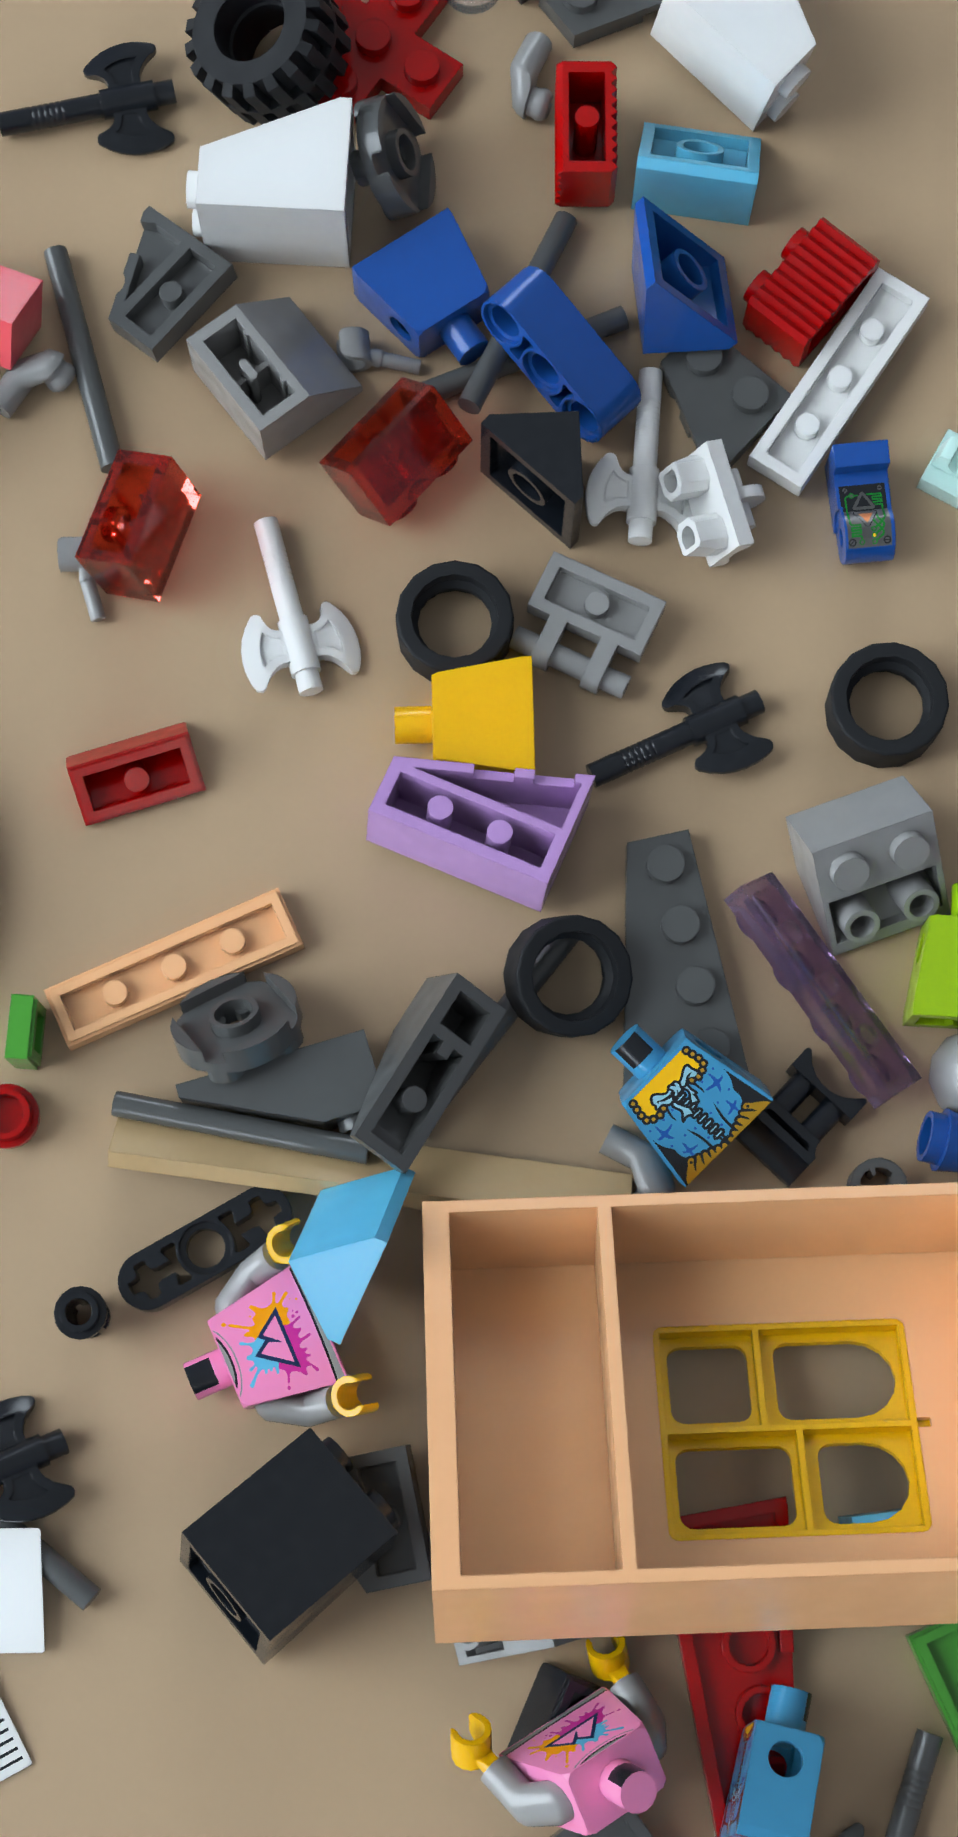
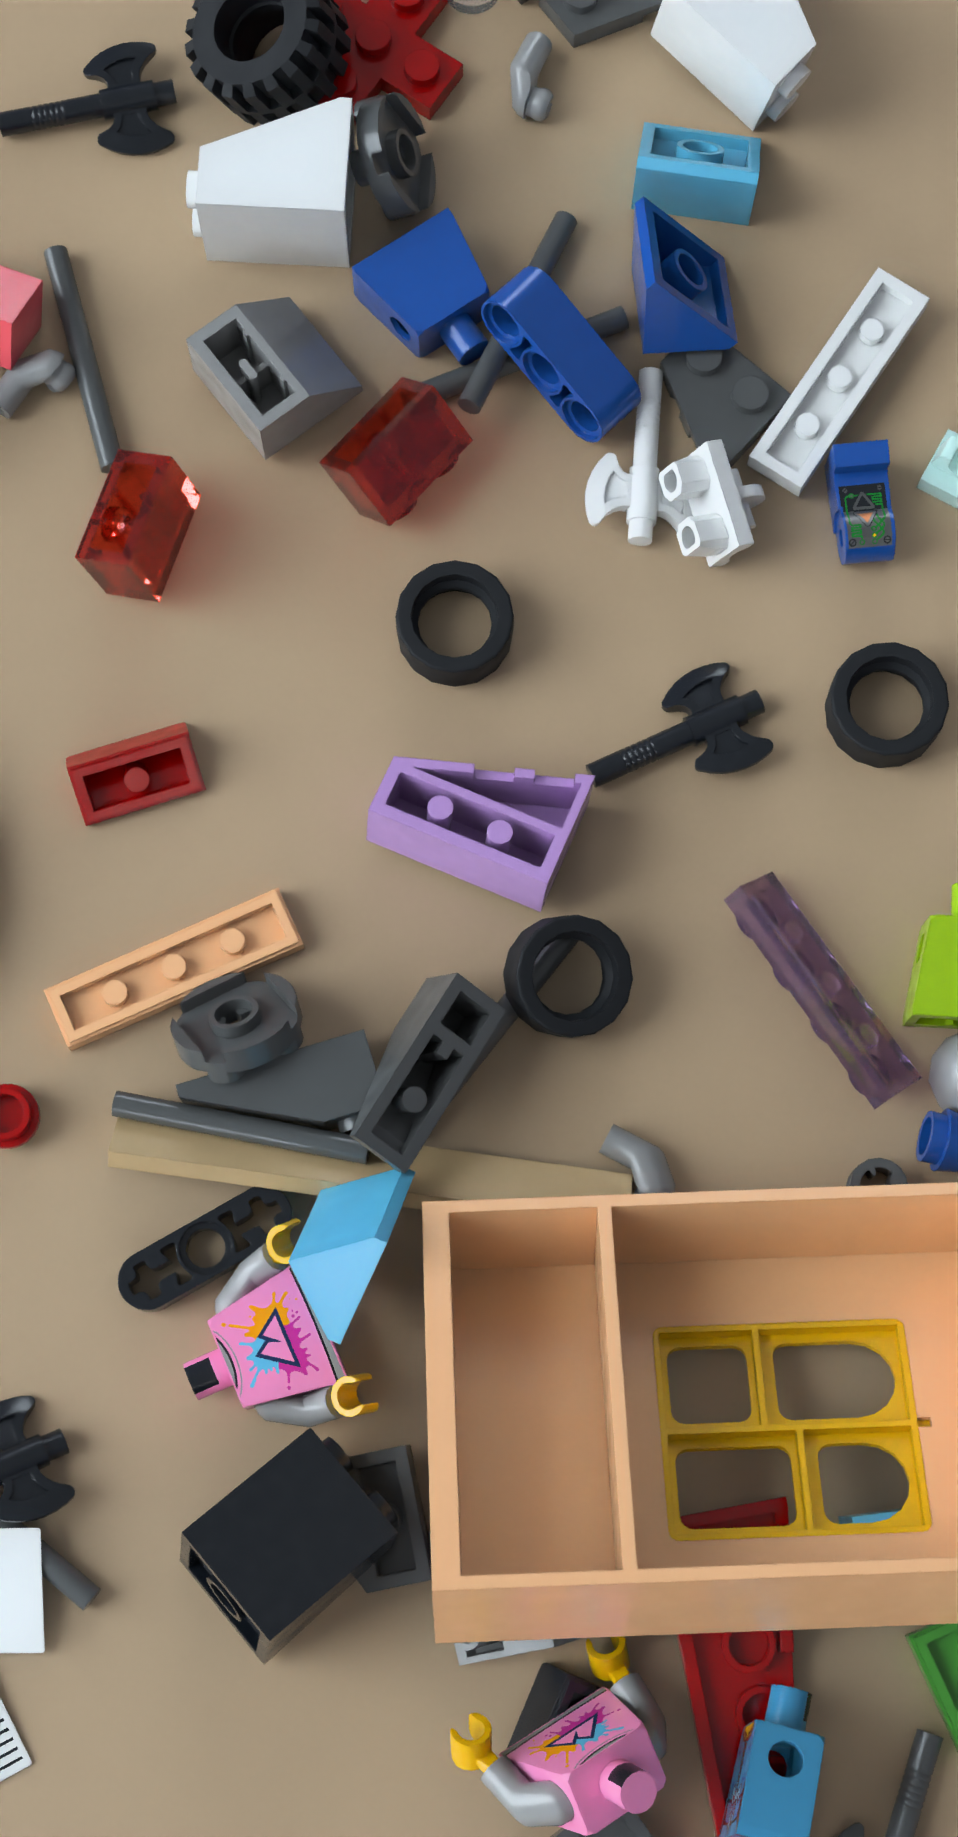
bright green tile [4,994,46,1070] -> none
black pin [54,1286,111,1340] -> none
light grey hand [57,537,106,622] -> none
dark grey wing [108,206,238,363] -> none
white piece [241,516,361,697] -> none
light grey hand [336,327,421,375] -> none
yellow torso [394,656,535,773] -> none
black slope [480,411,584,549] -> none
light grey plate [509,551,666,699] -> none
red brick [555,61,618,207] -> none
torso [610,1024,773,1188] -> none
dark grey wing [622,829,749,1087] -> none
black piece [735,1048,867,1187] -> none
red brick [742,217,880,367] -> none
light grey slope [786,775,951,956] -> none

